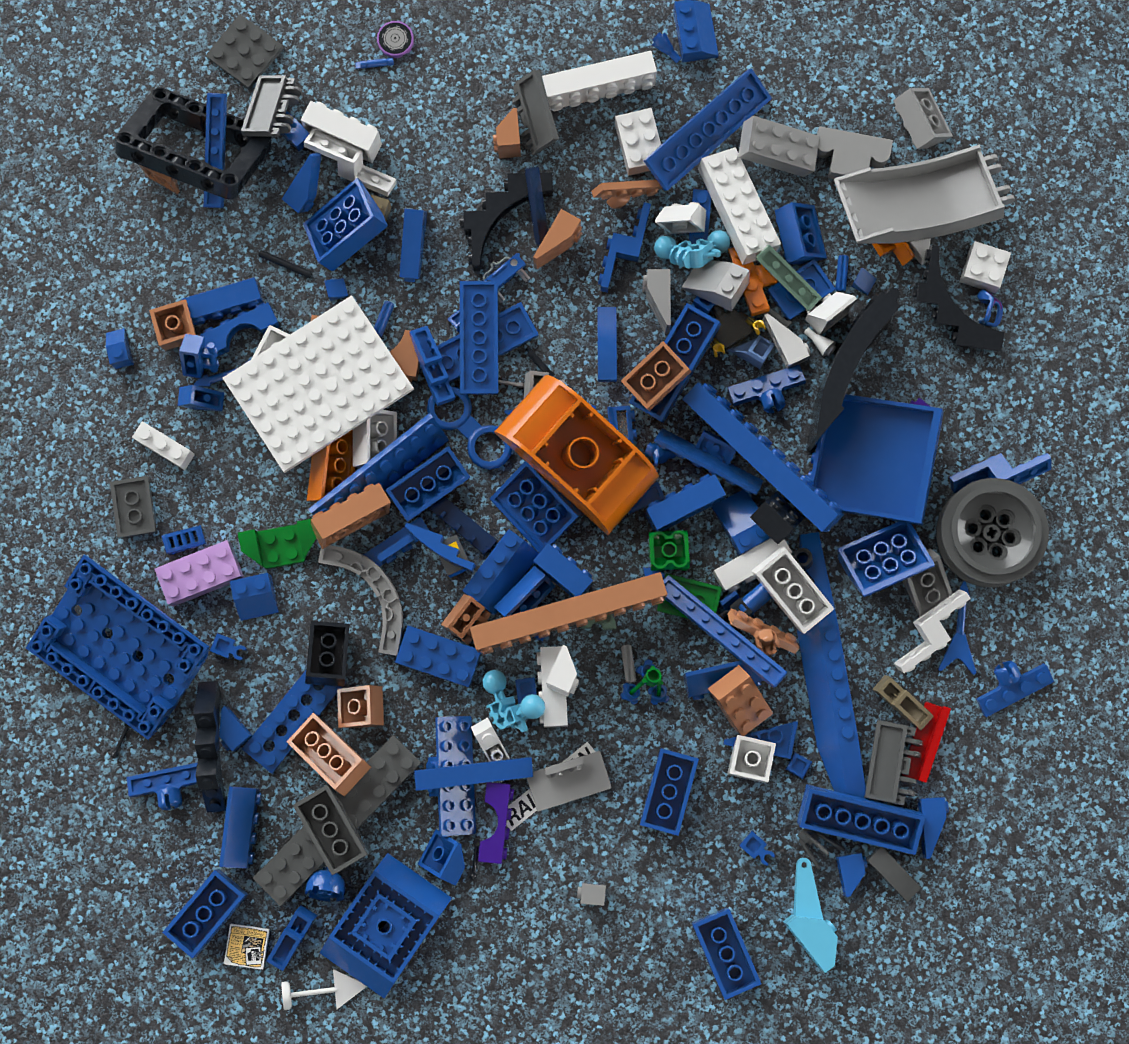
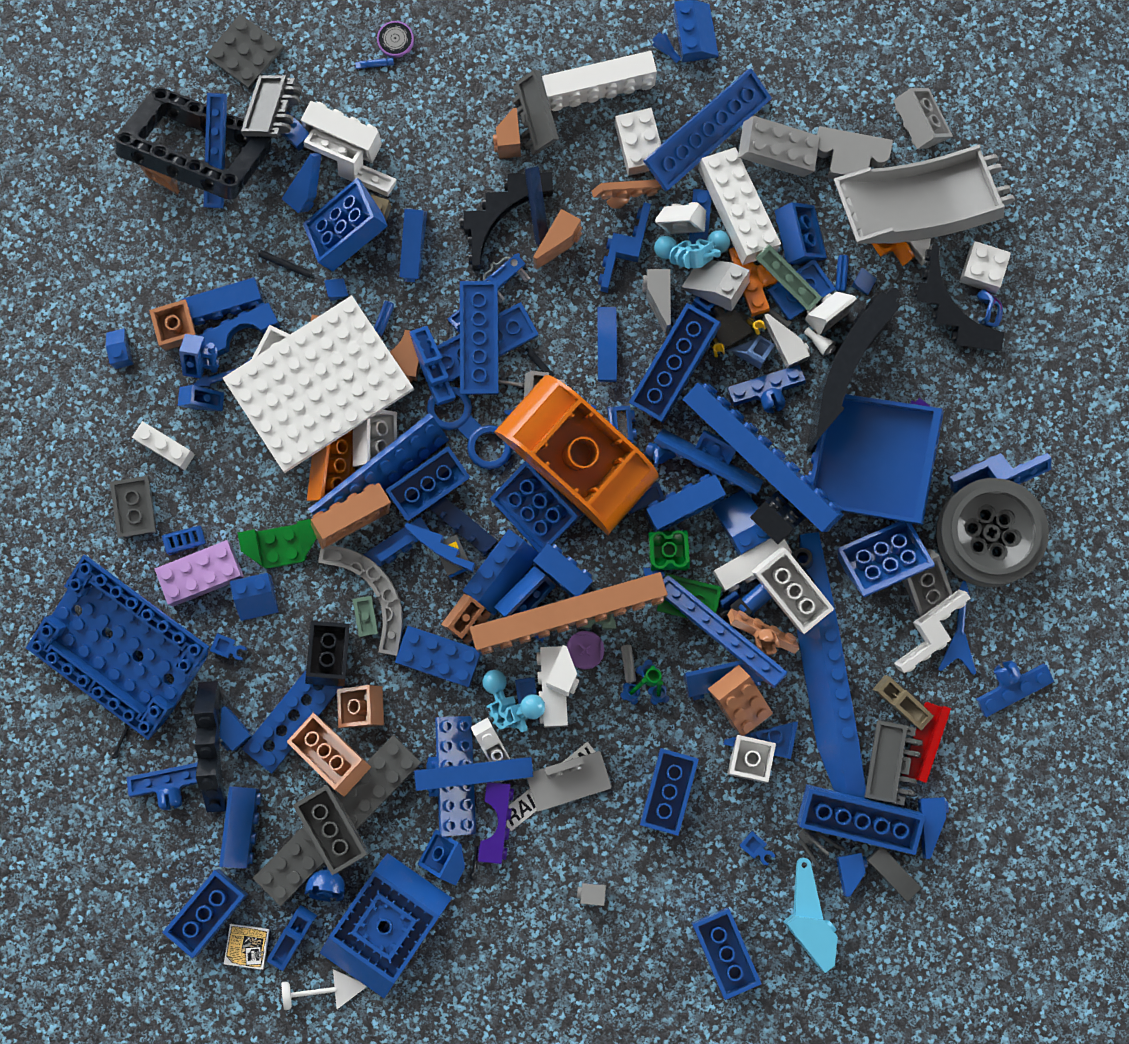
nougat brick [621,341,692,411] -> none
blue tile [785,752,812,779] -> none
none -> sand green plate [352,596,379,637]
none -> medium lavender tile [567,631,605,670]

